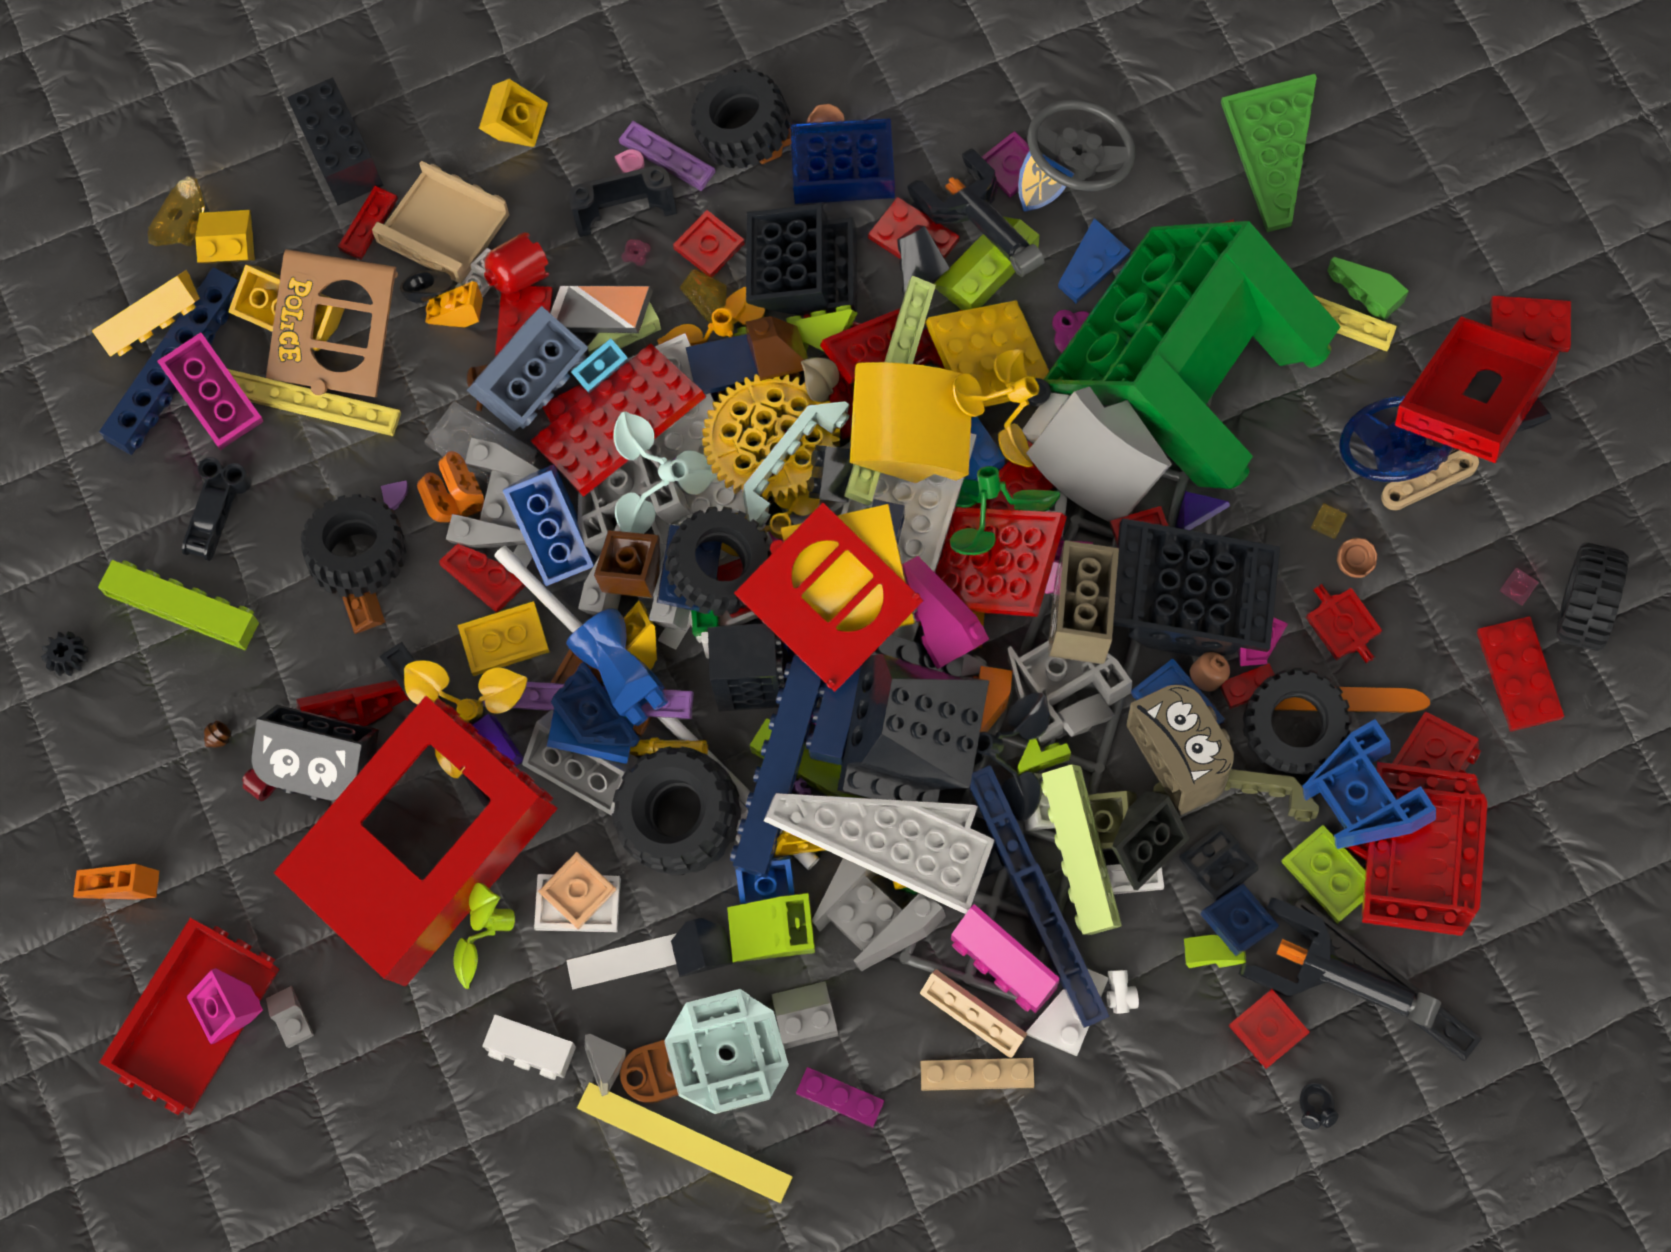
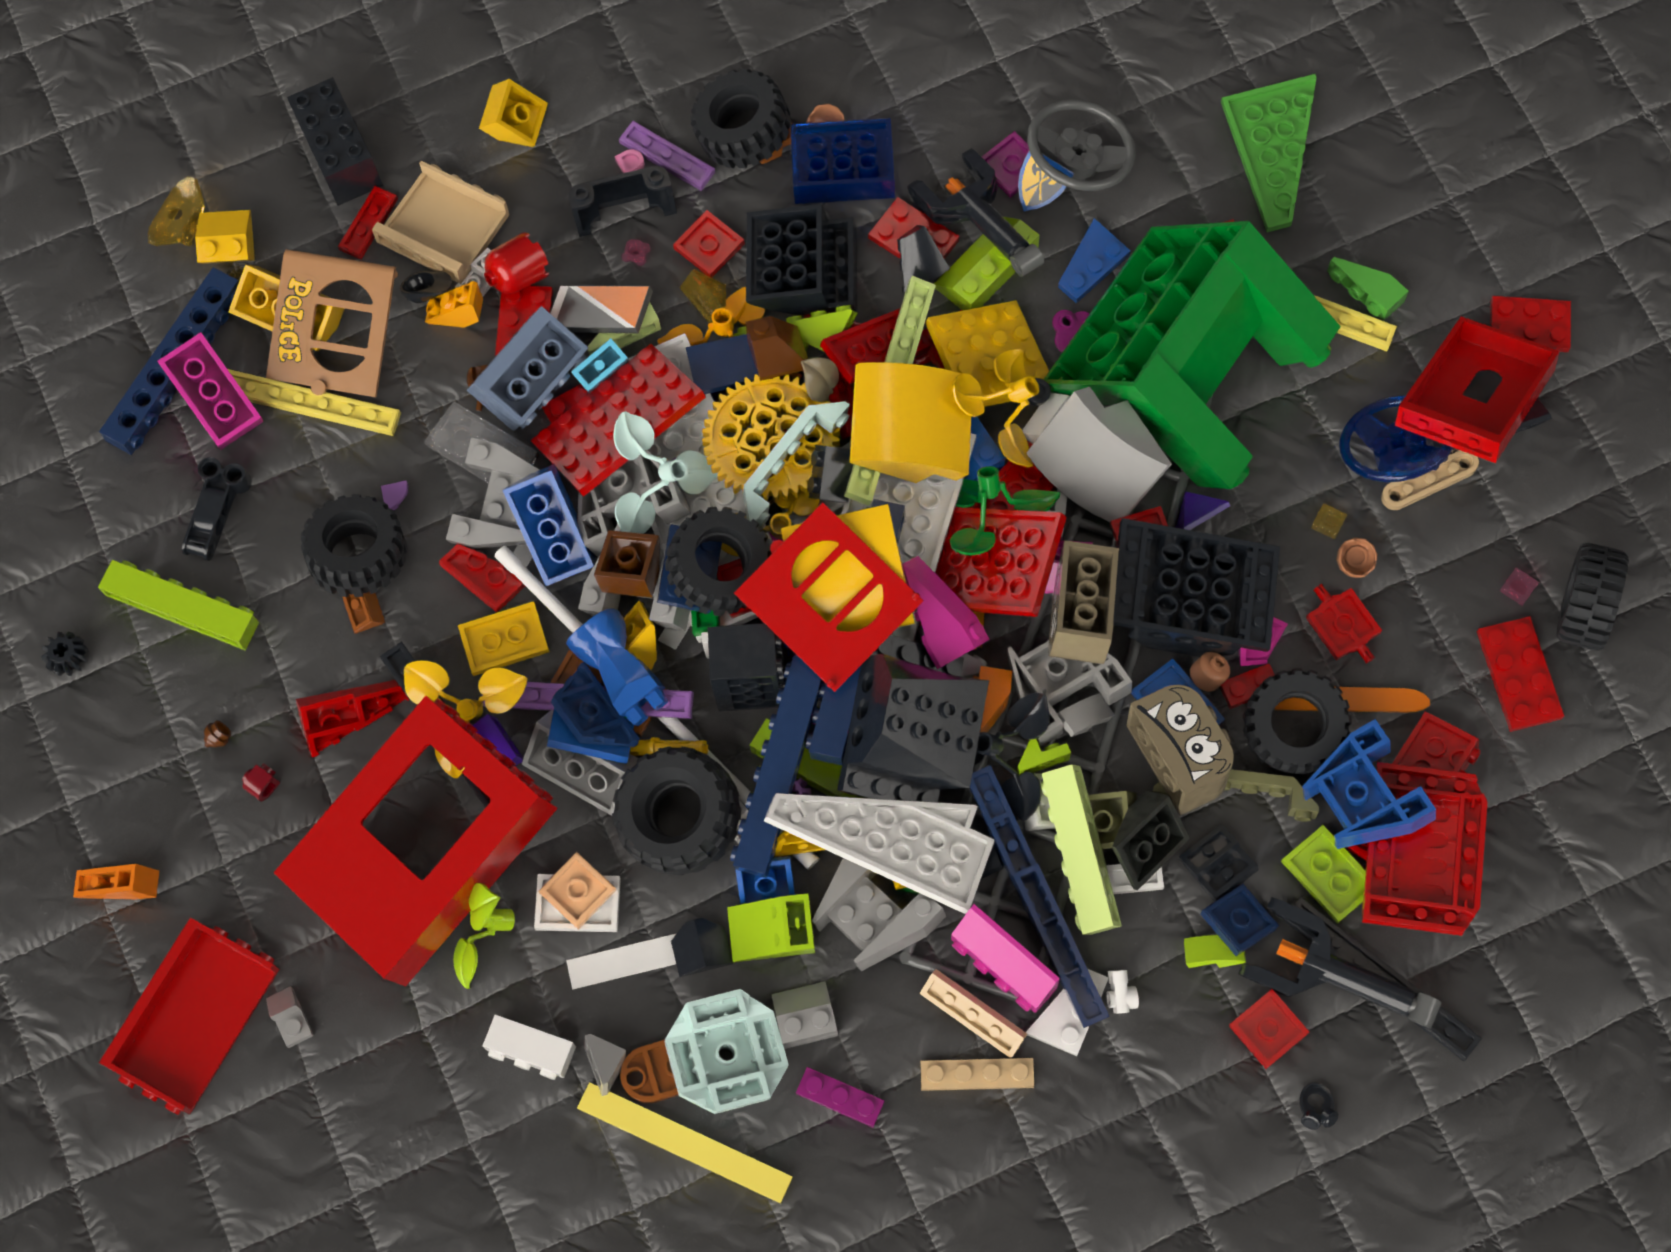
yellow slope [92,270,200,356] -> none
dark pink slope [187,969,263,1044] -> none
brick [251,705,379,800] -> none
orange piece [417,451,484,522] -> none

